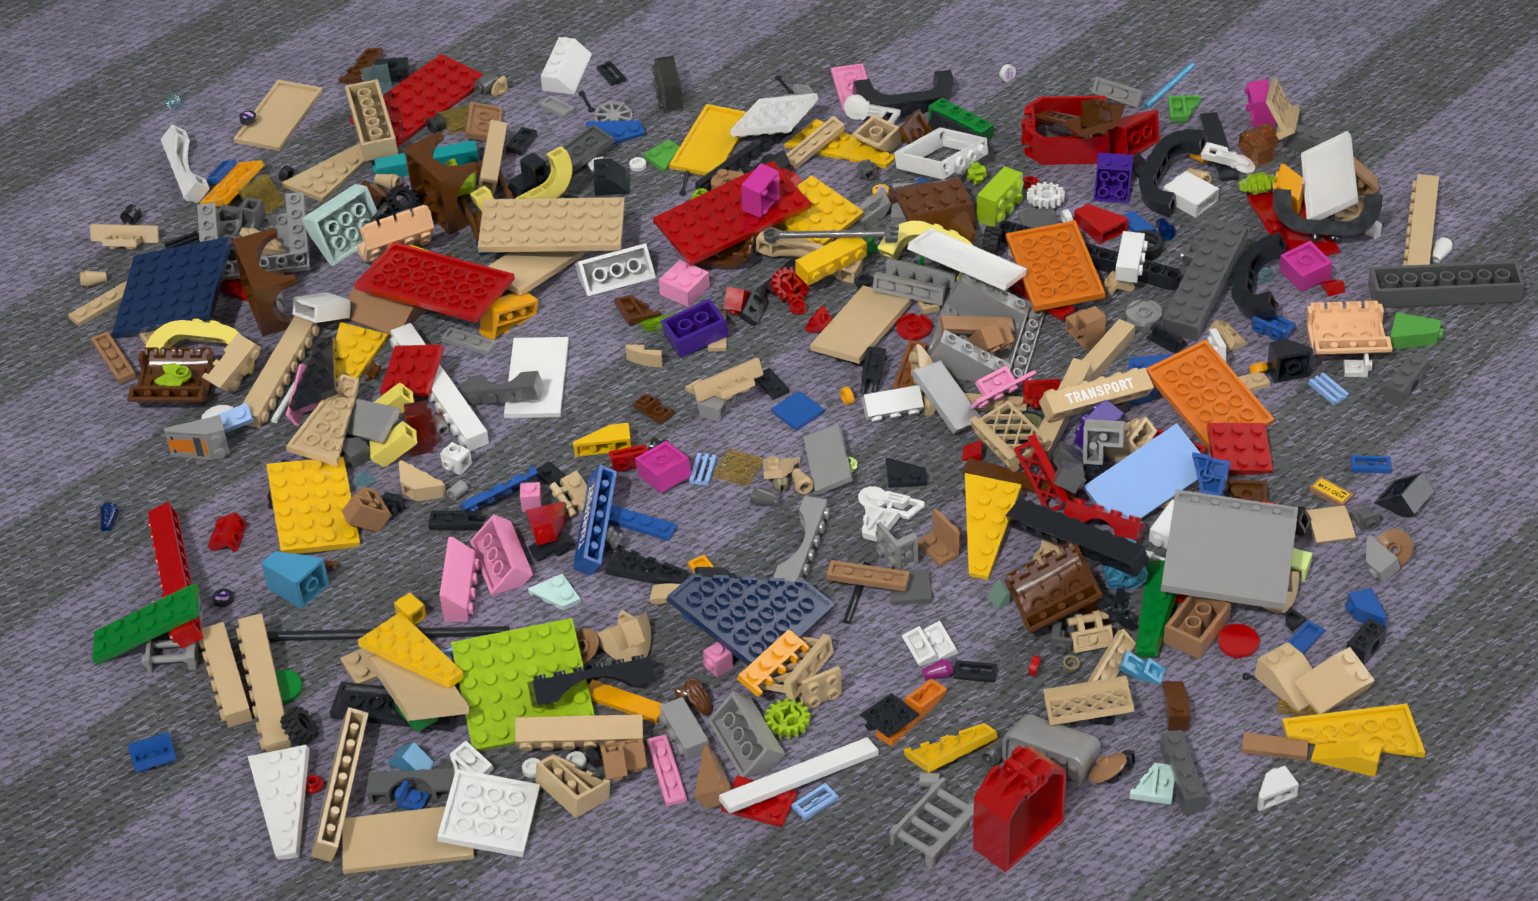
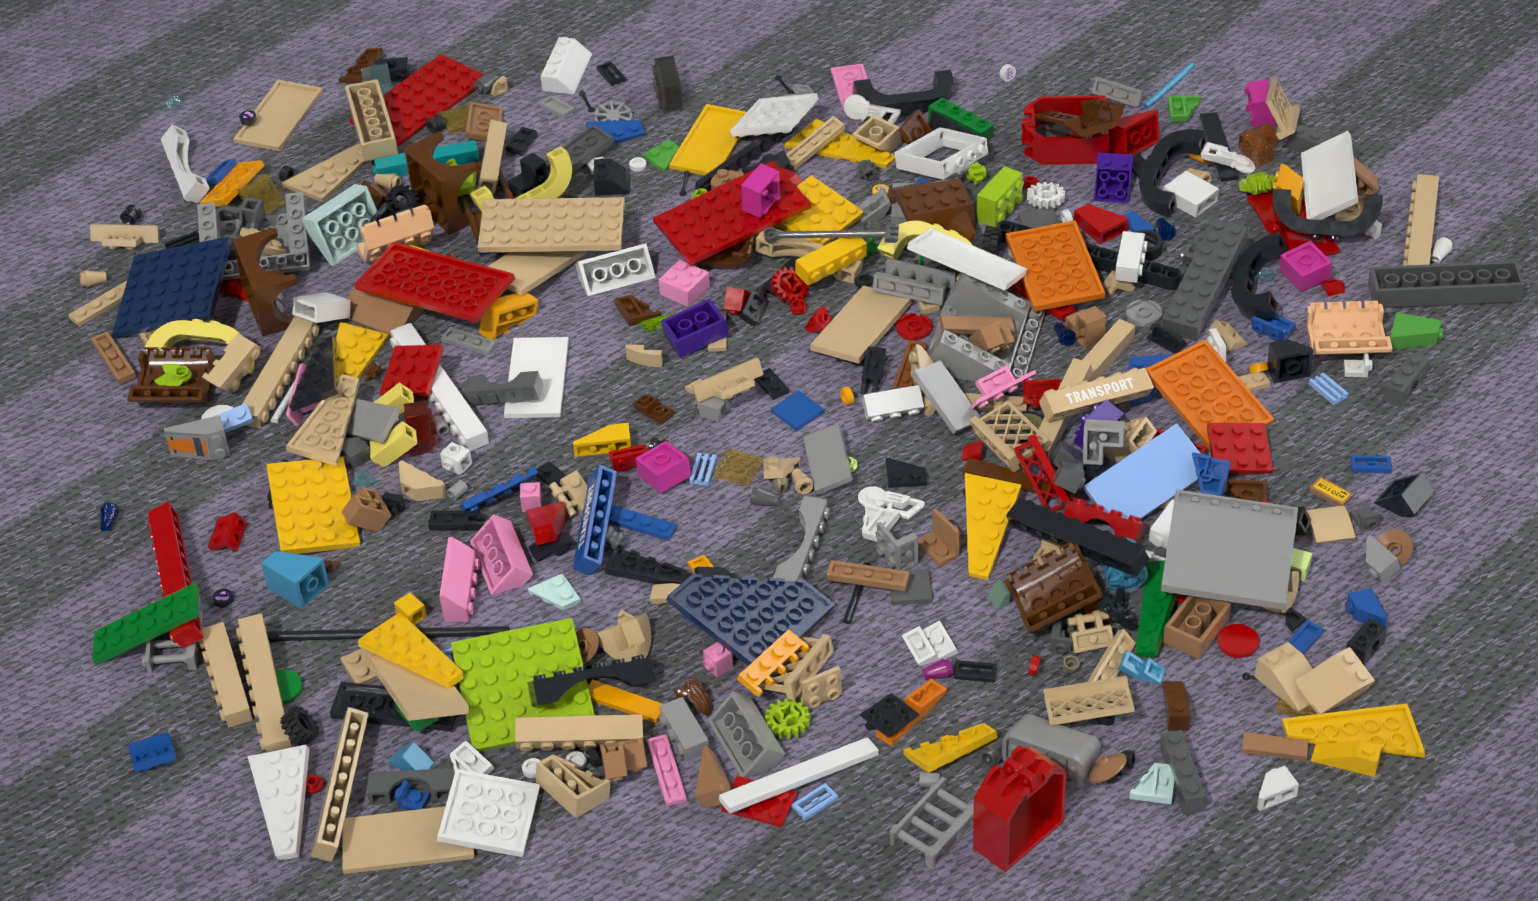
none -> clear blue cone [1054,322,1076,346]

